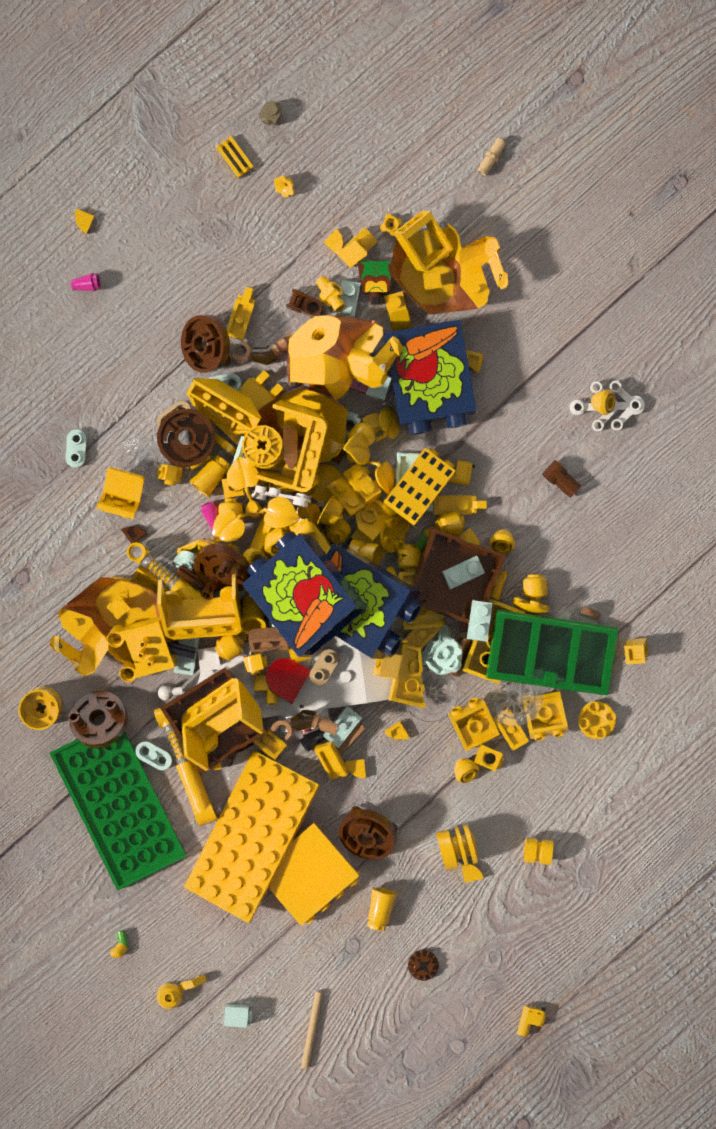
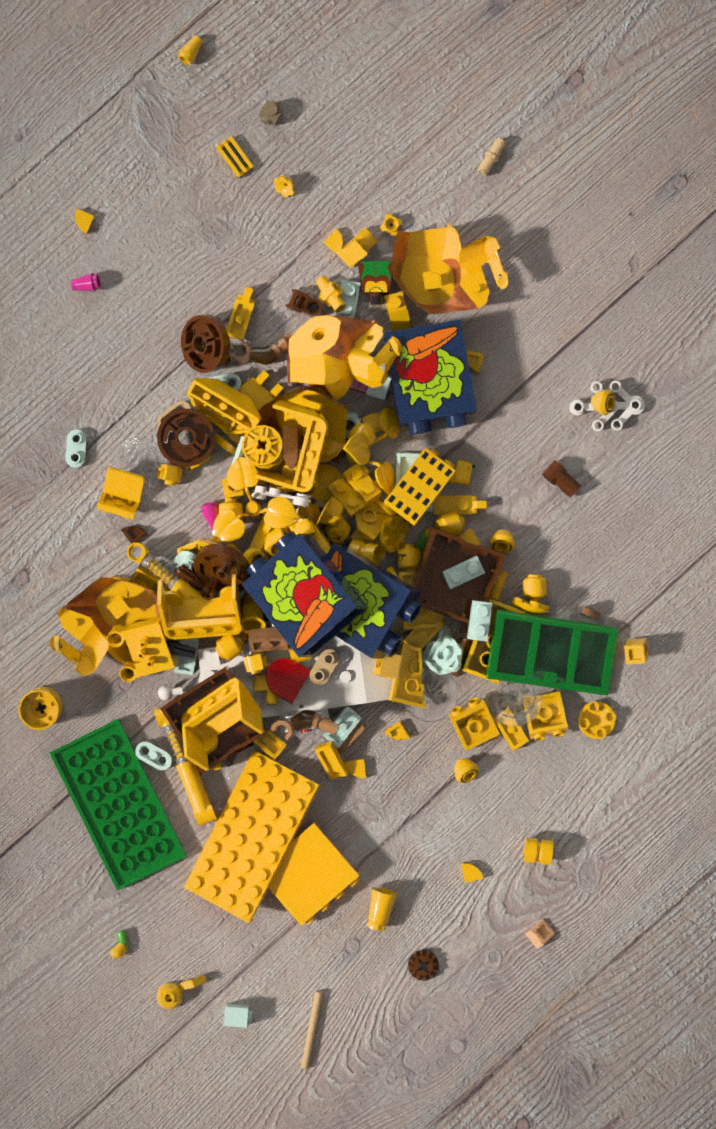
reddish brown piece [68,691,128,748] -> none
yellow plant [189,454,230,498] -> none
black cone [300,729,326,752] -> none
reddish brown piece [339,806,398,860] -> none
yellow window [393,210,453,272] -> none
yellow wheel [436,824,478,872] -> none
yellow brick [473,744,504,771] -> none
yellow piece [517,1005,546,1037] -> none
none -> yellow cone [178,35,203,65]
none -> light nougat slope [525,919,555,948]

